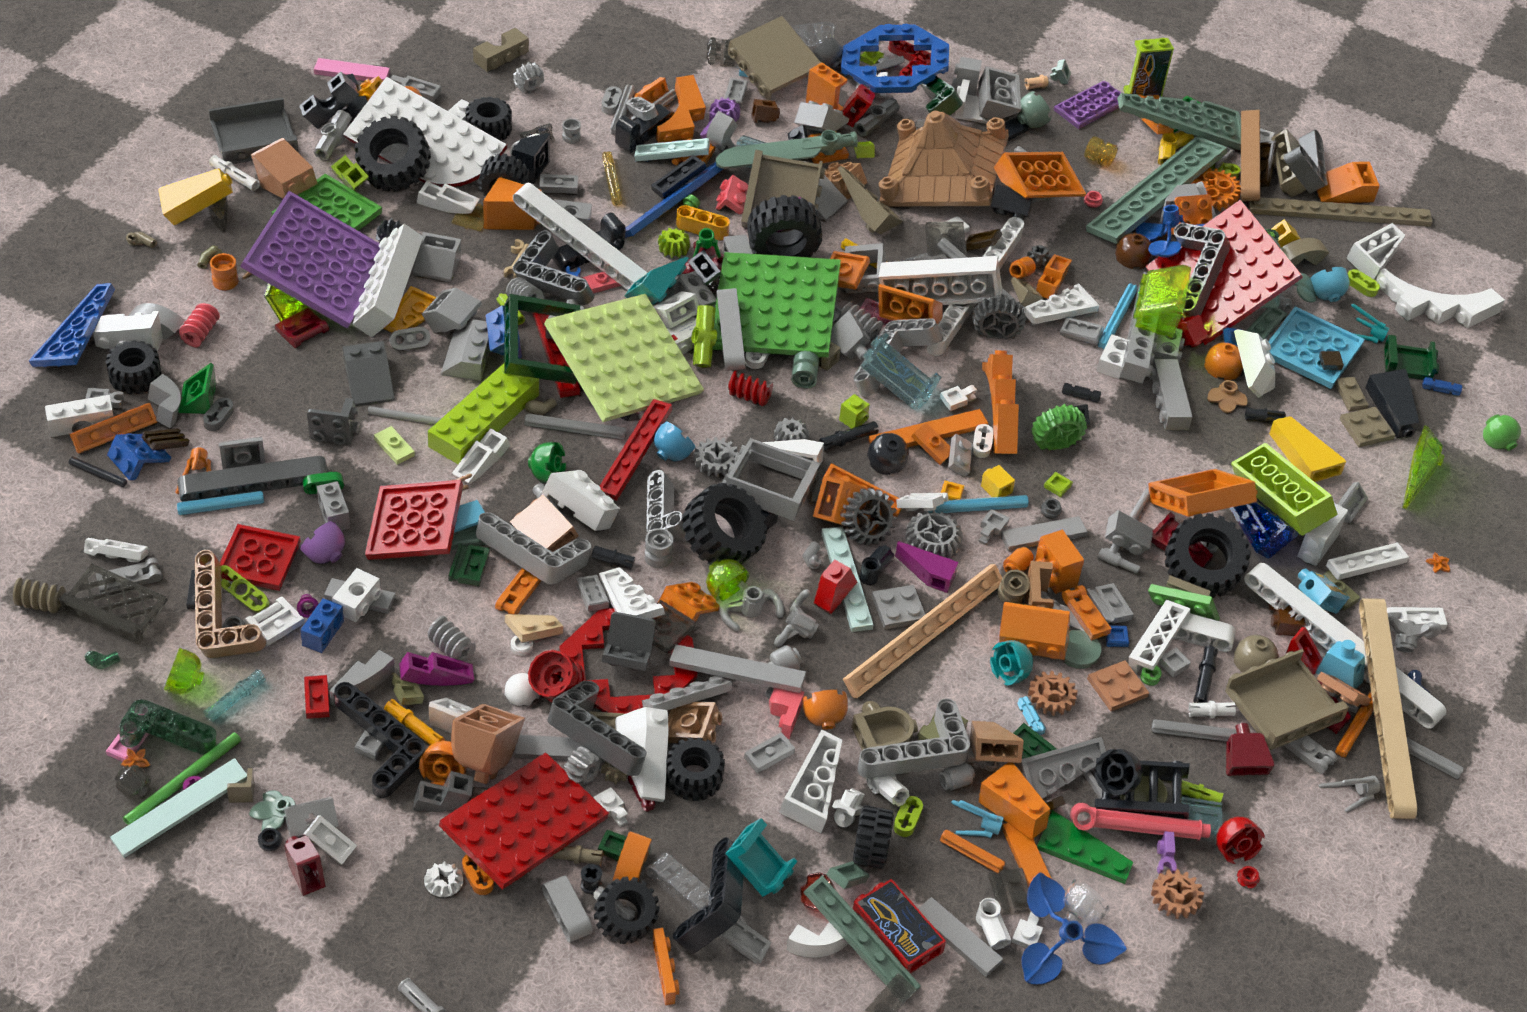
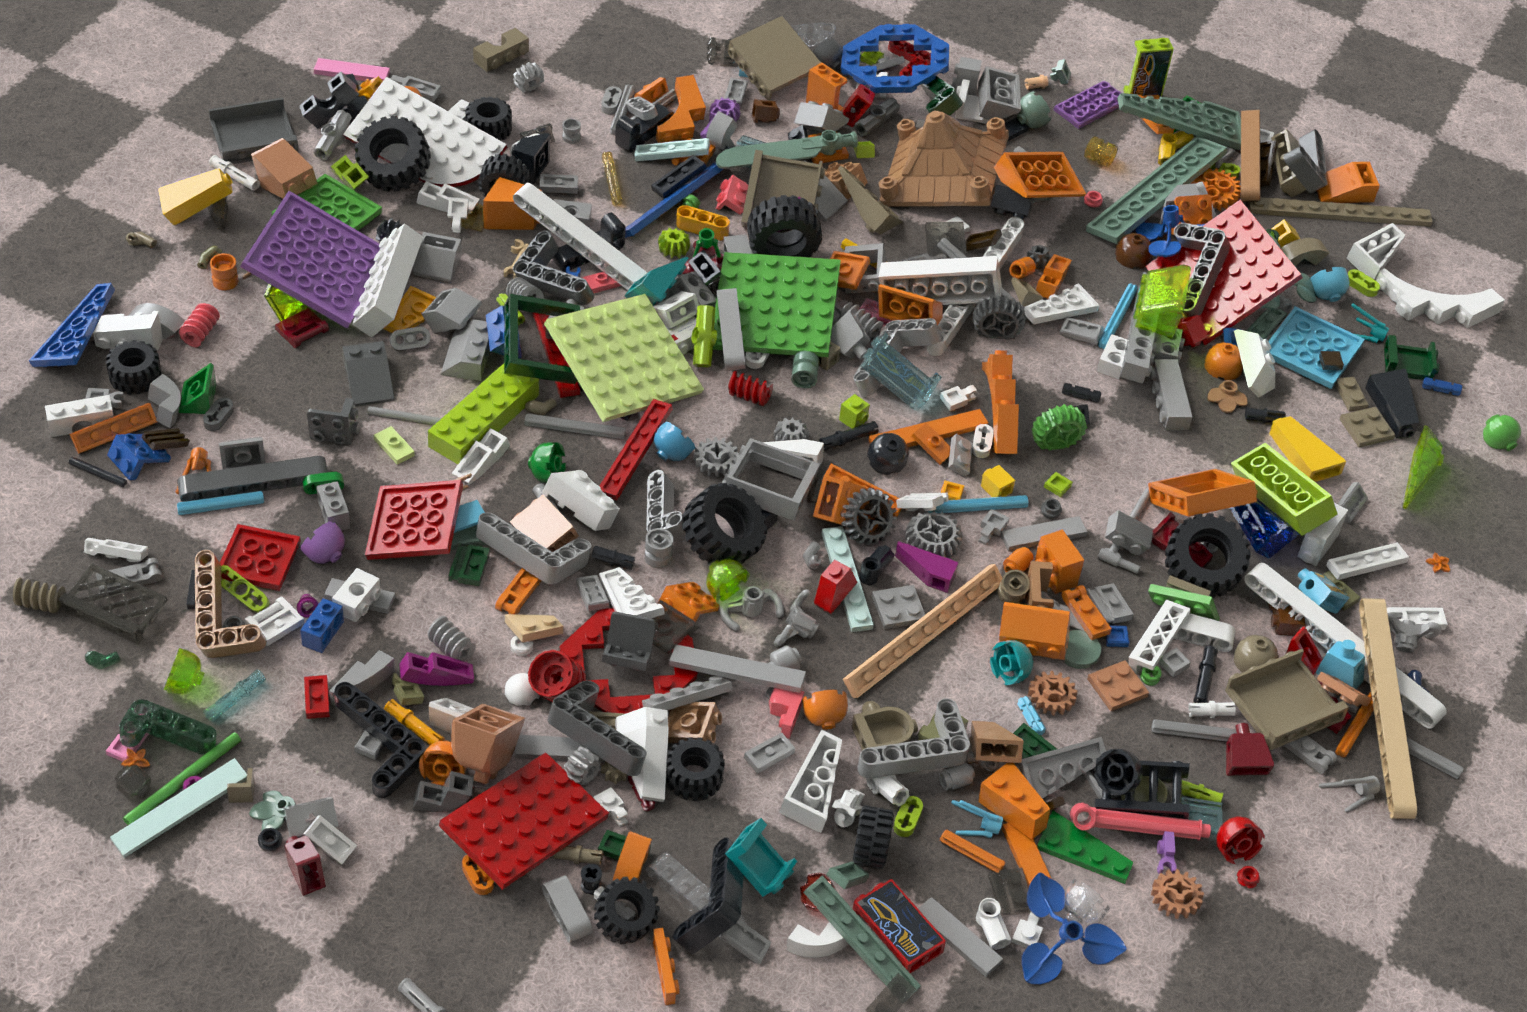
white gear [424,861,463,897] -> none
none -> white plate [447,197,469,233]

